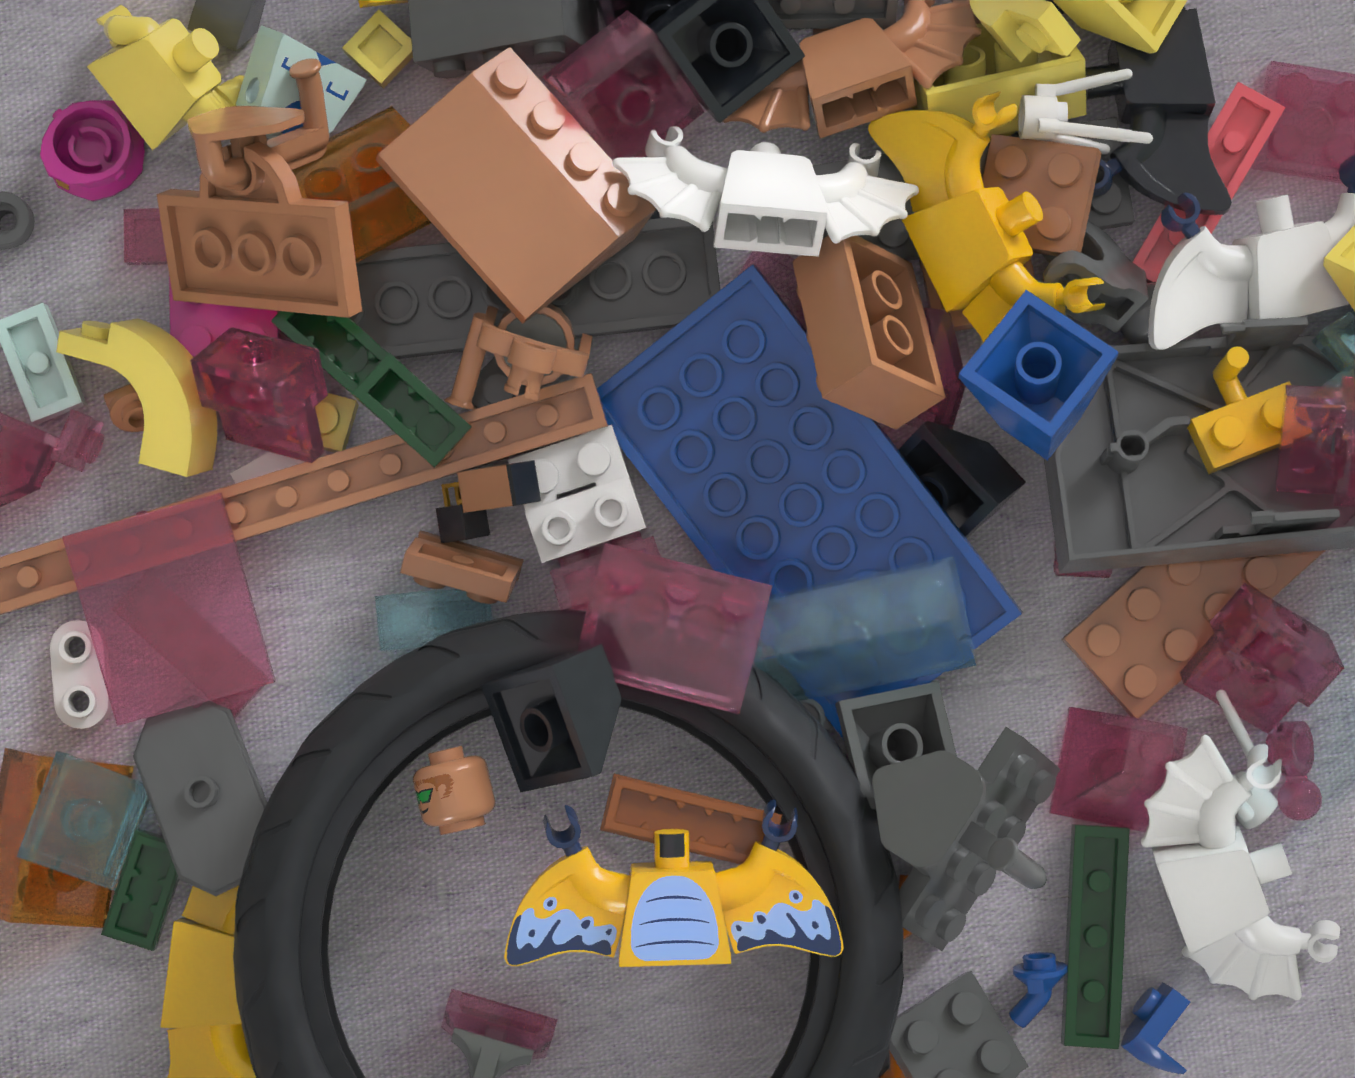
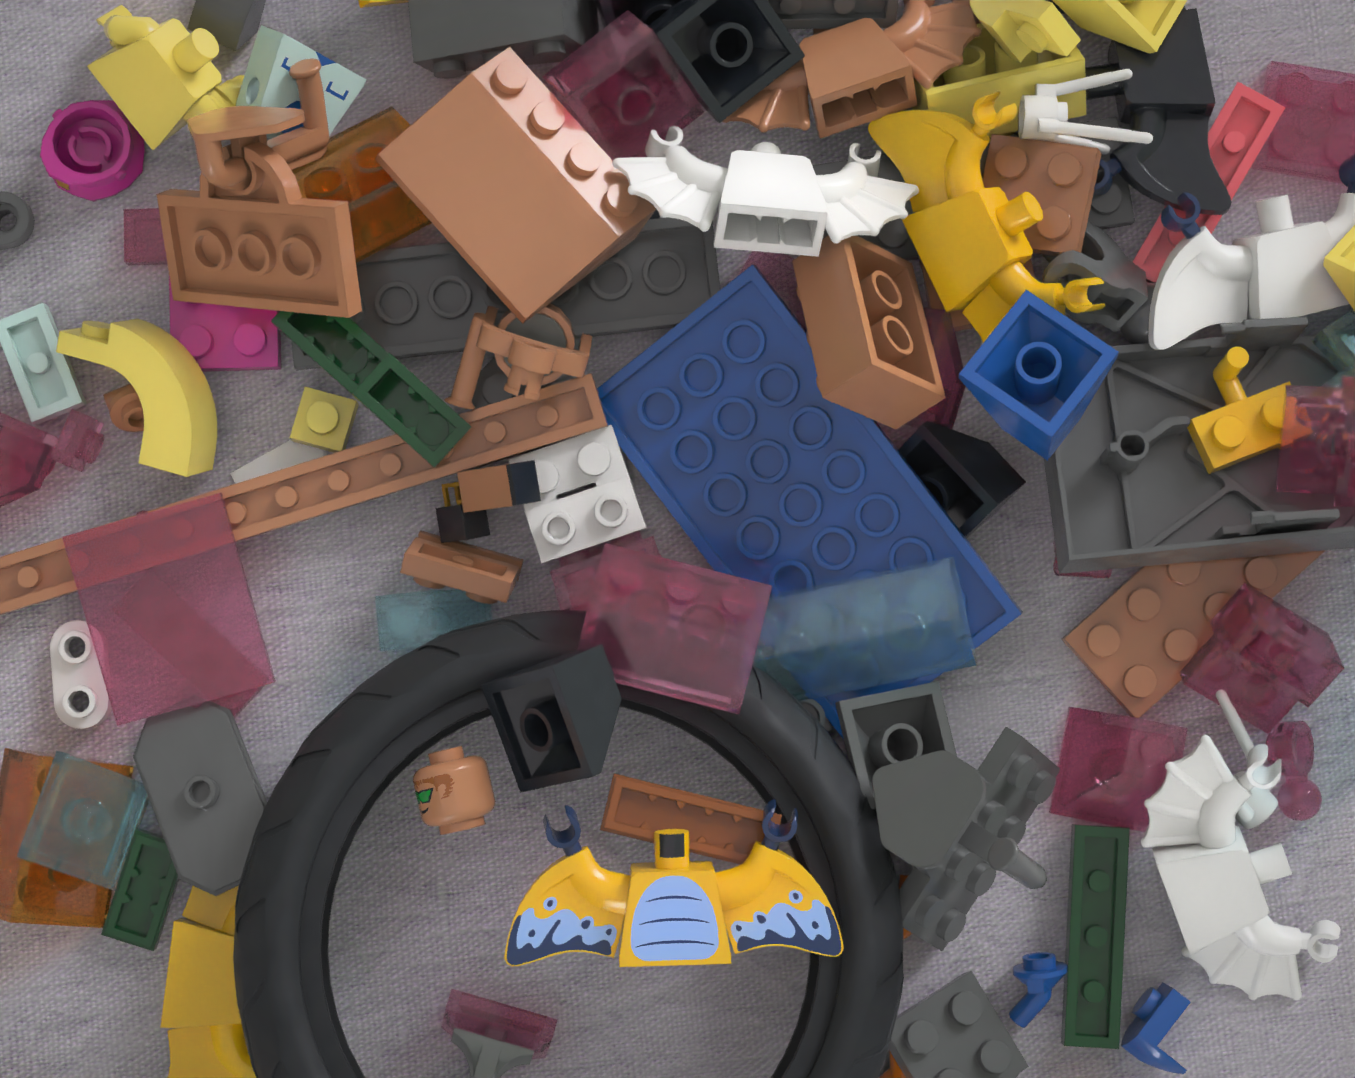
clear pink brick [190,327,328,463] -> none
light yellow plate [342,9,413,89] -> none

